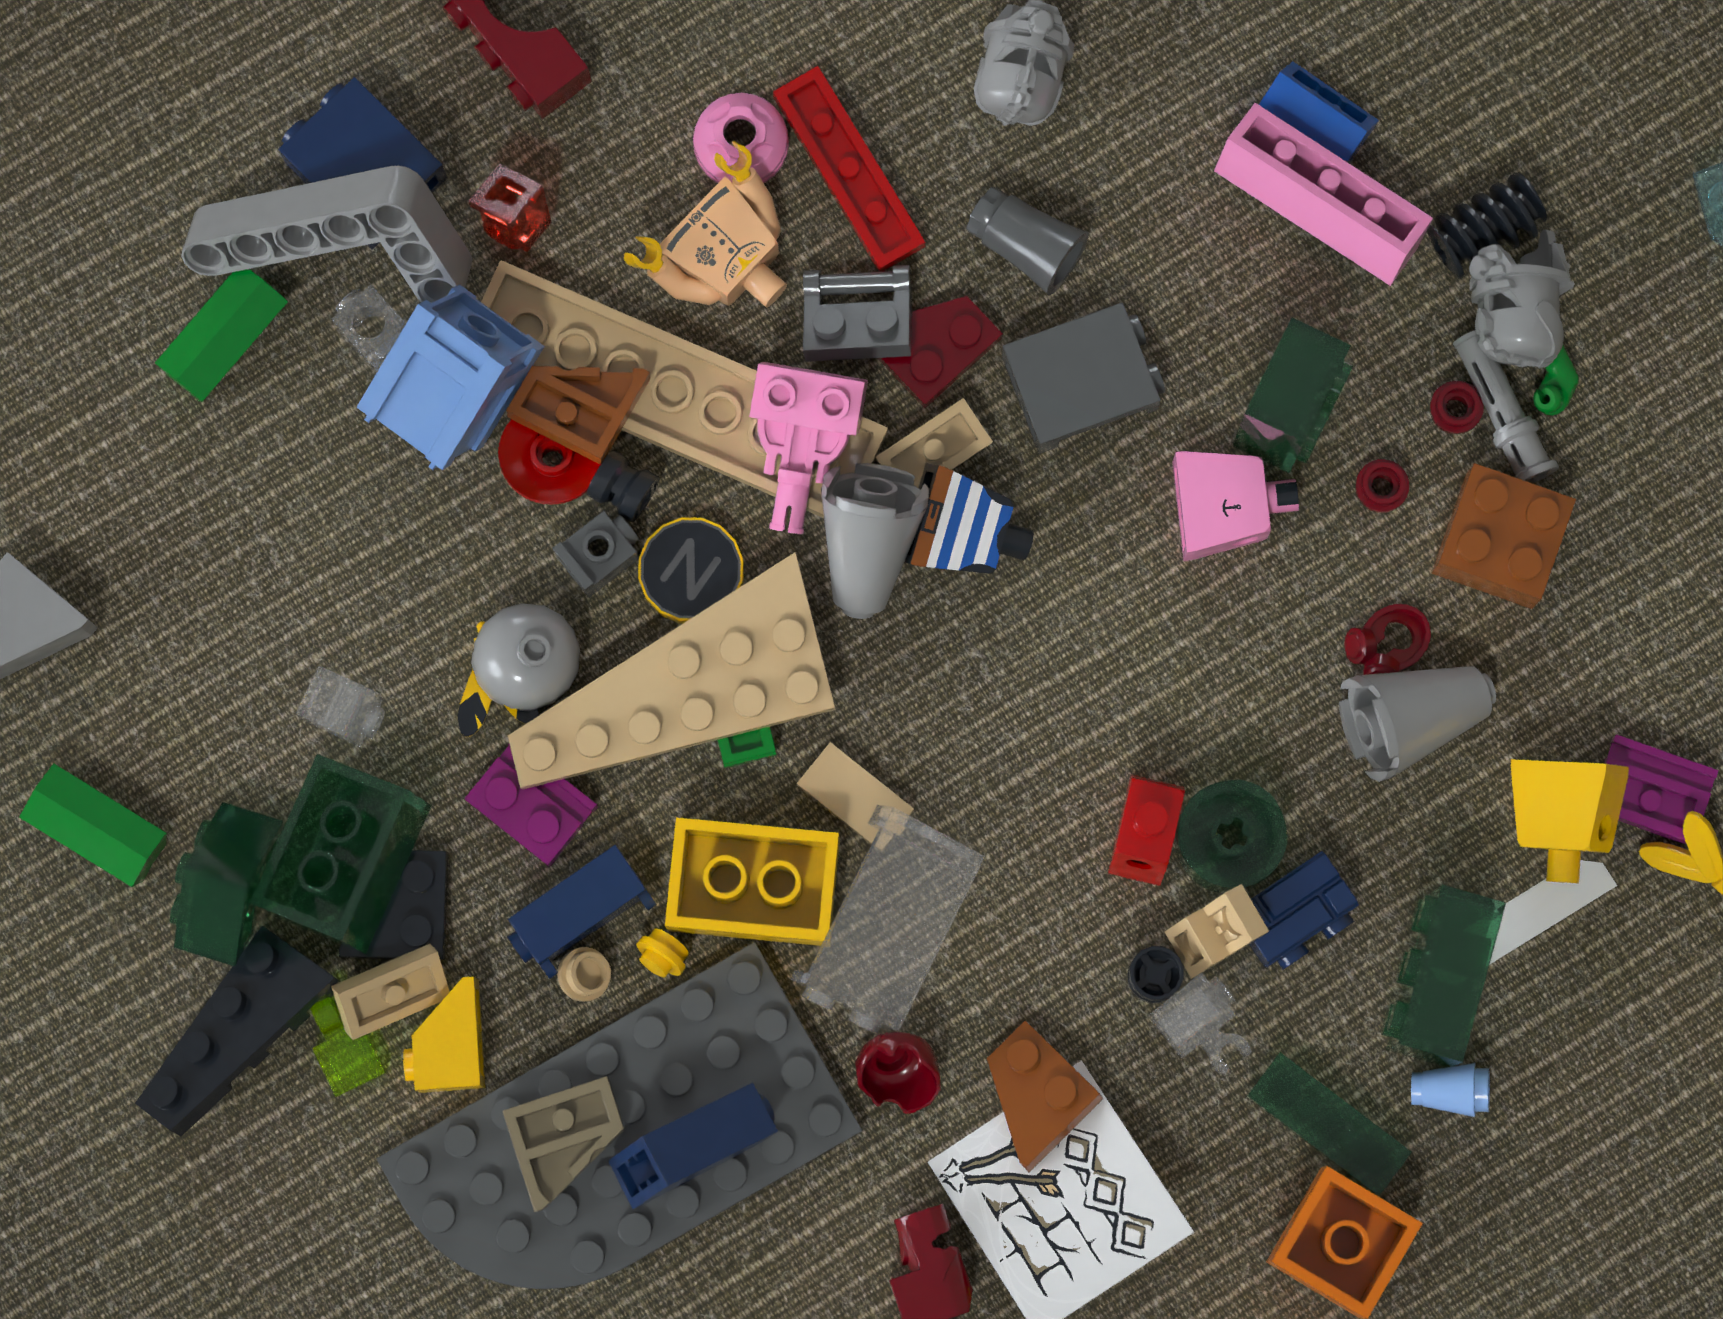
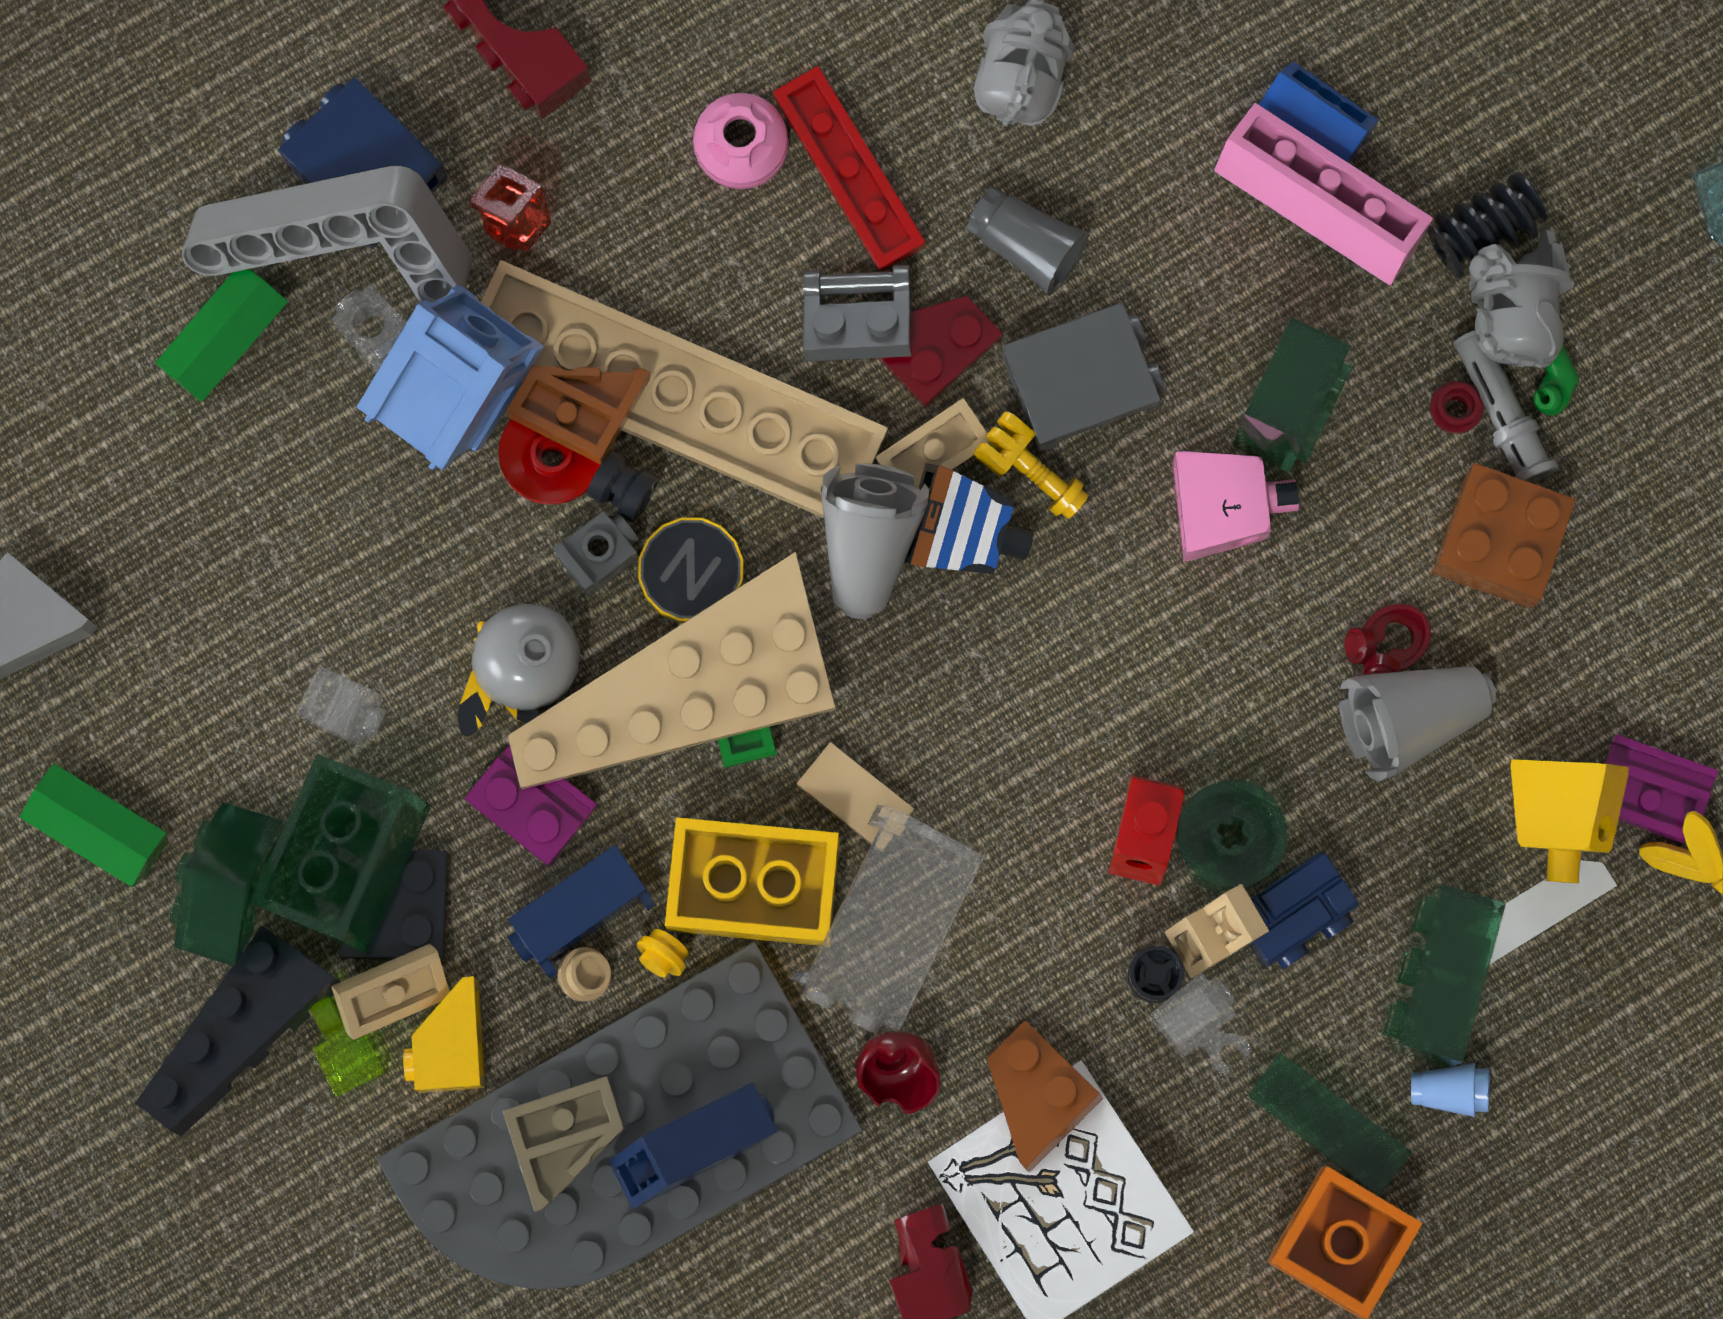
light nougat torso [624,141,787,308] -> none
bright pink brick [749,362,868,534] -> none
dark red plate [1355,459,1409,513] -> none
none -> yellow hinge [974,412,1088,519]

